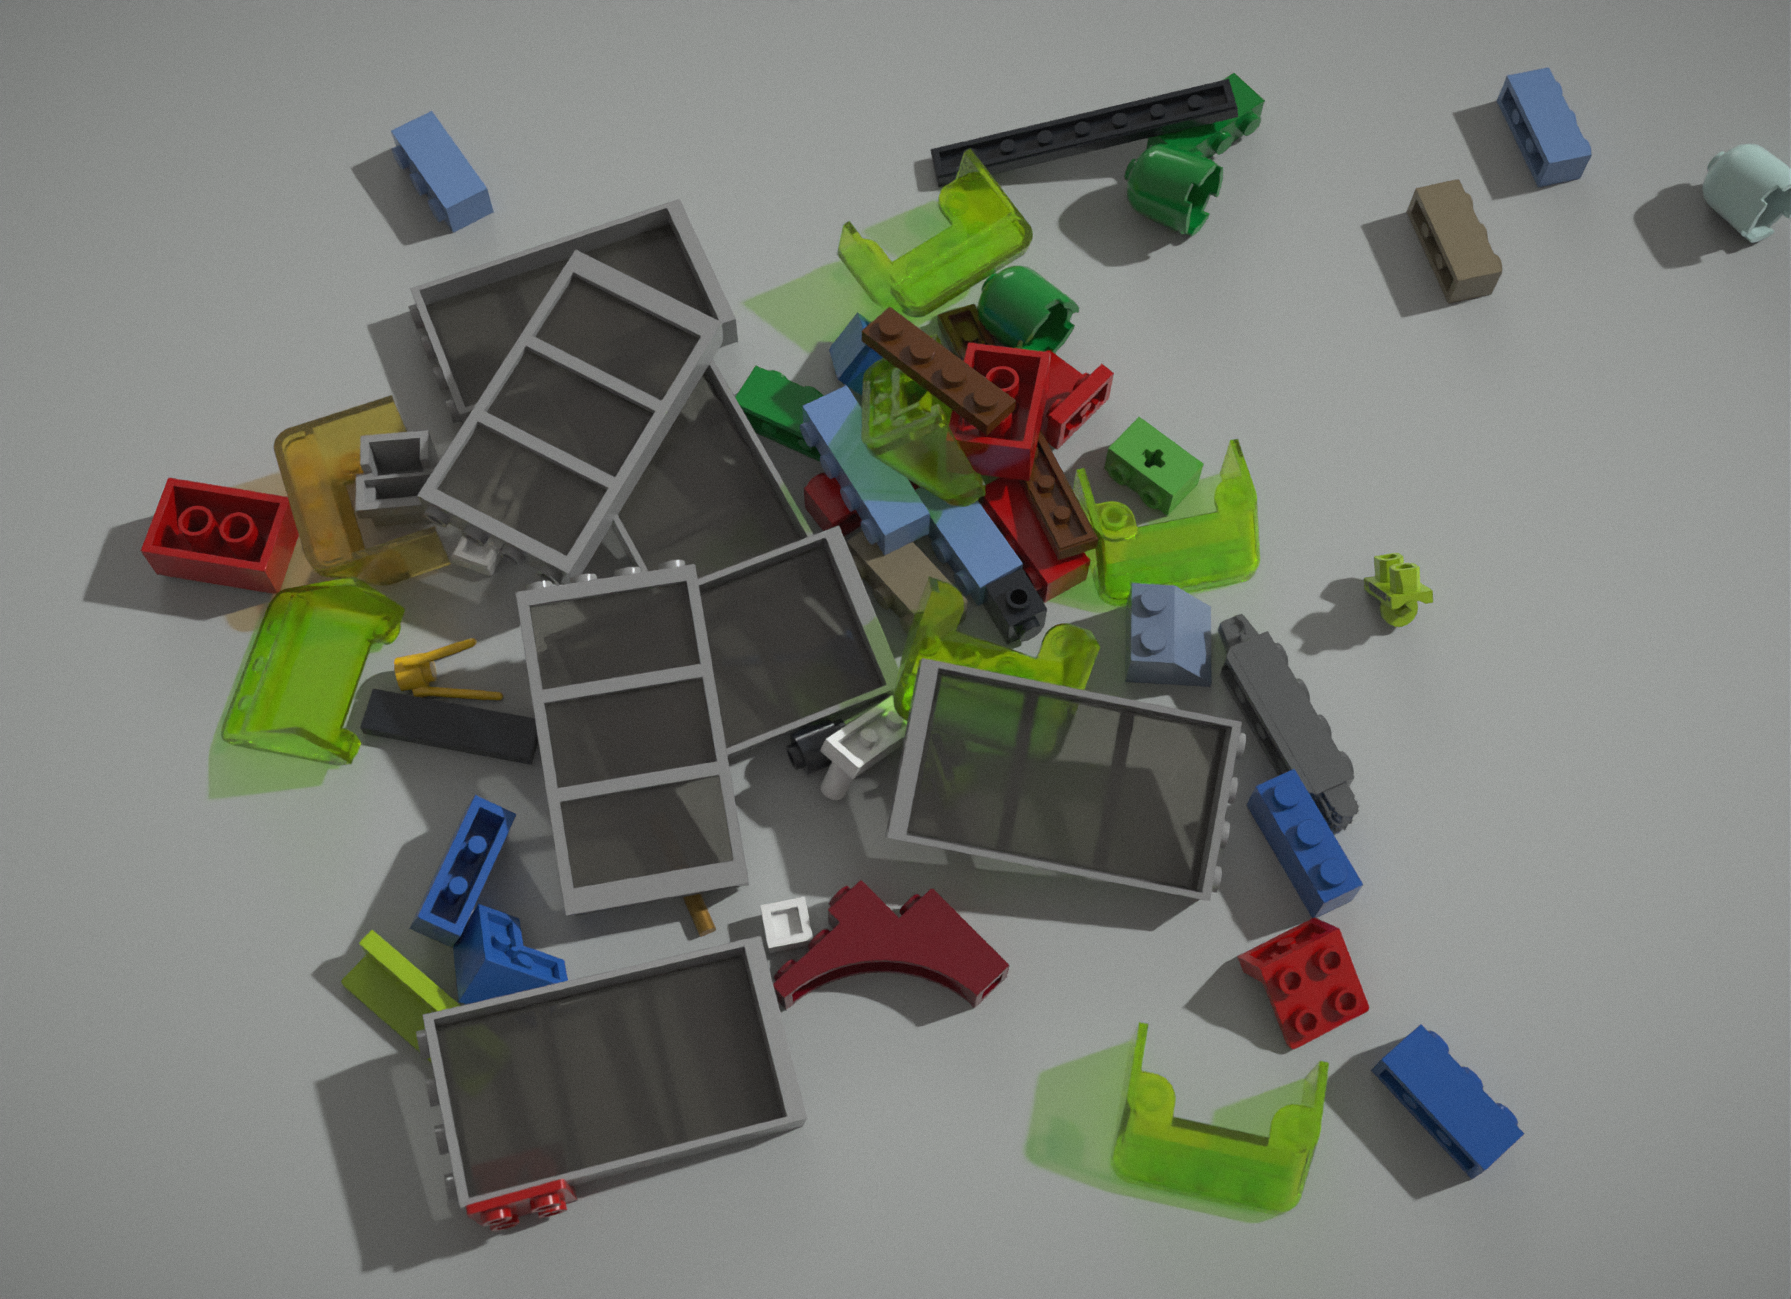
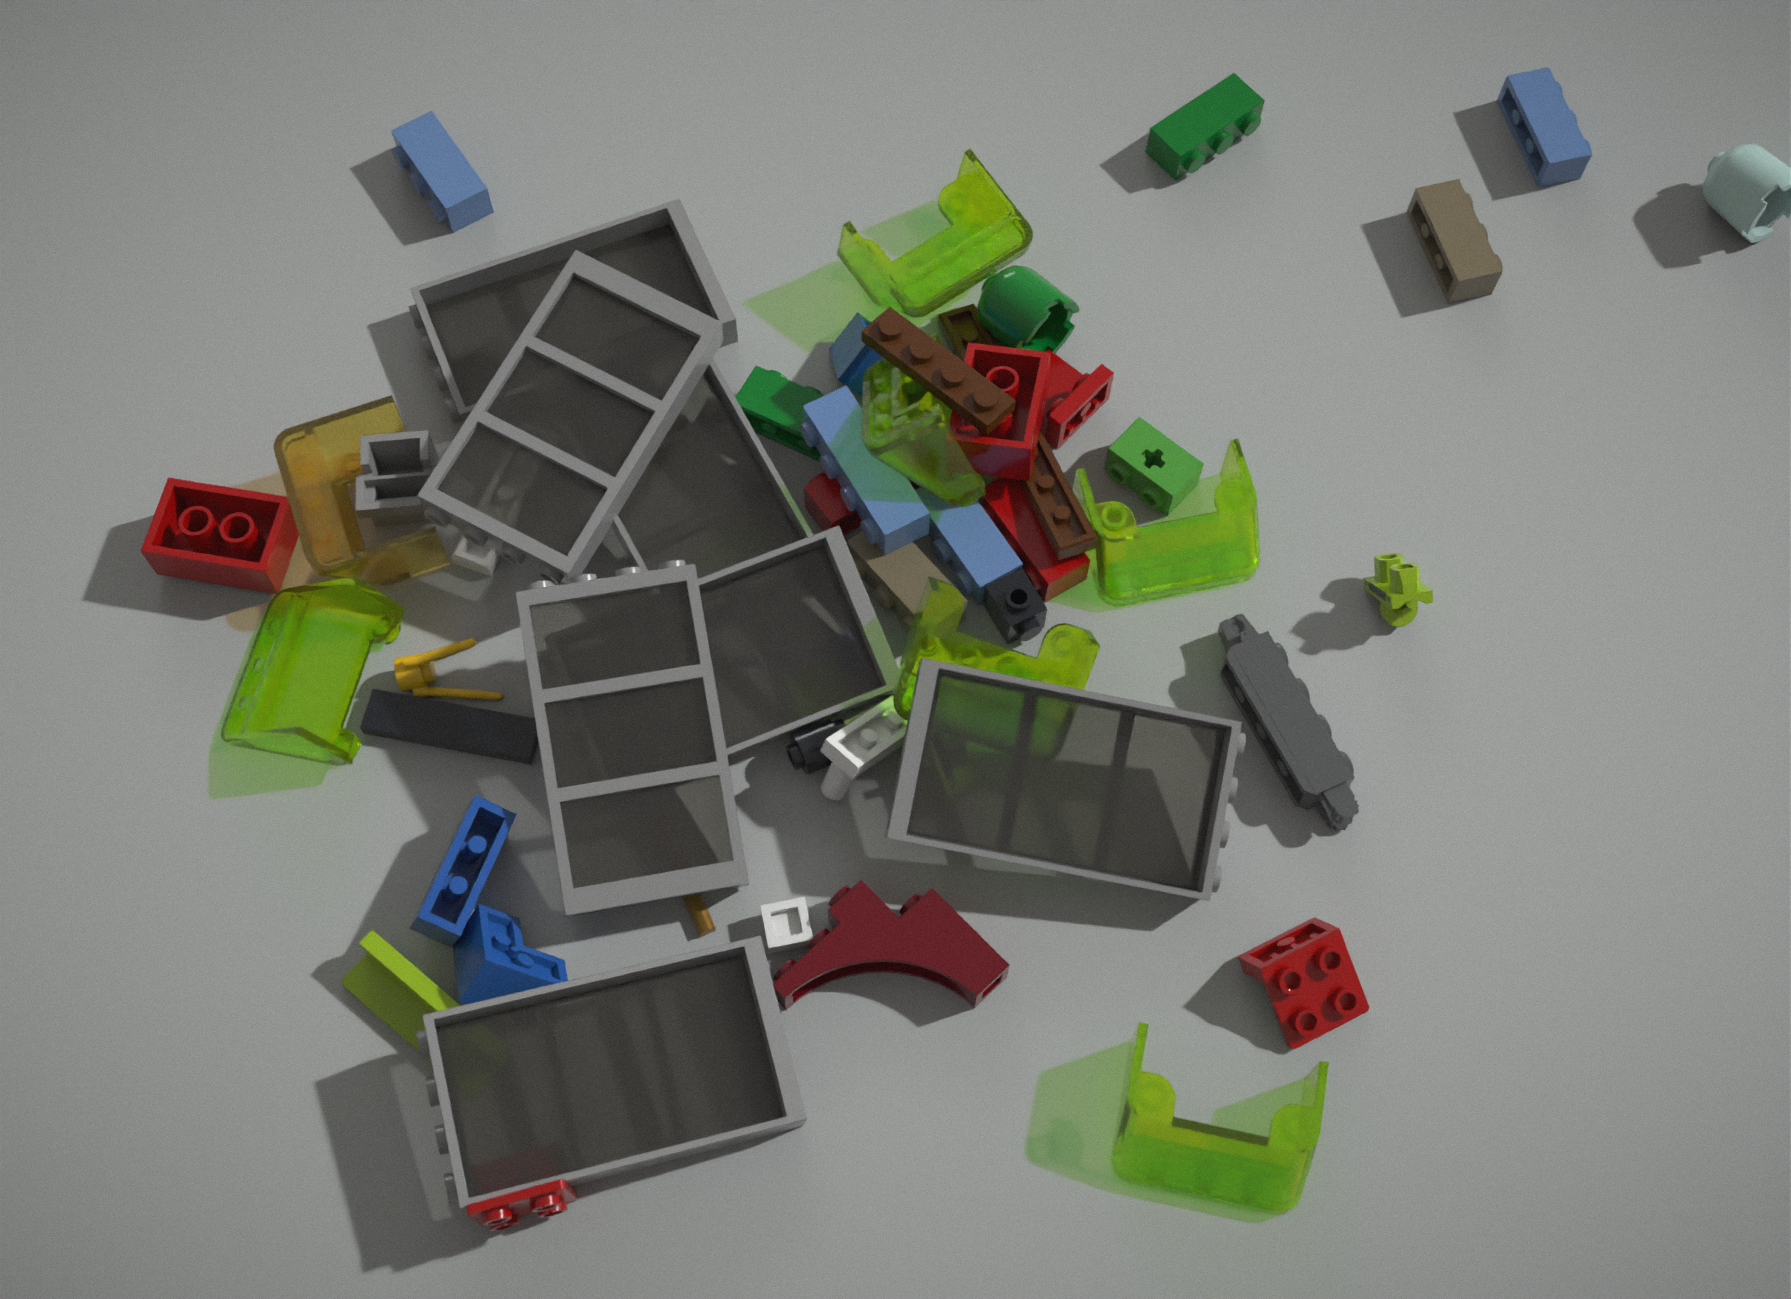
black tile [930,79,1238,187] -> none
green cylinder [1124,144,1223,236] -> none
sand blue slope [1125,583,1212,687] -> none
blue brick [1247,769,1363,918] -> none
blue brick [1371,1024,1524,1180] -> none

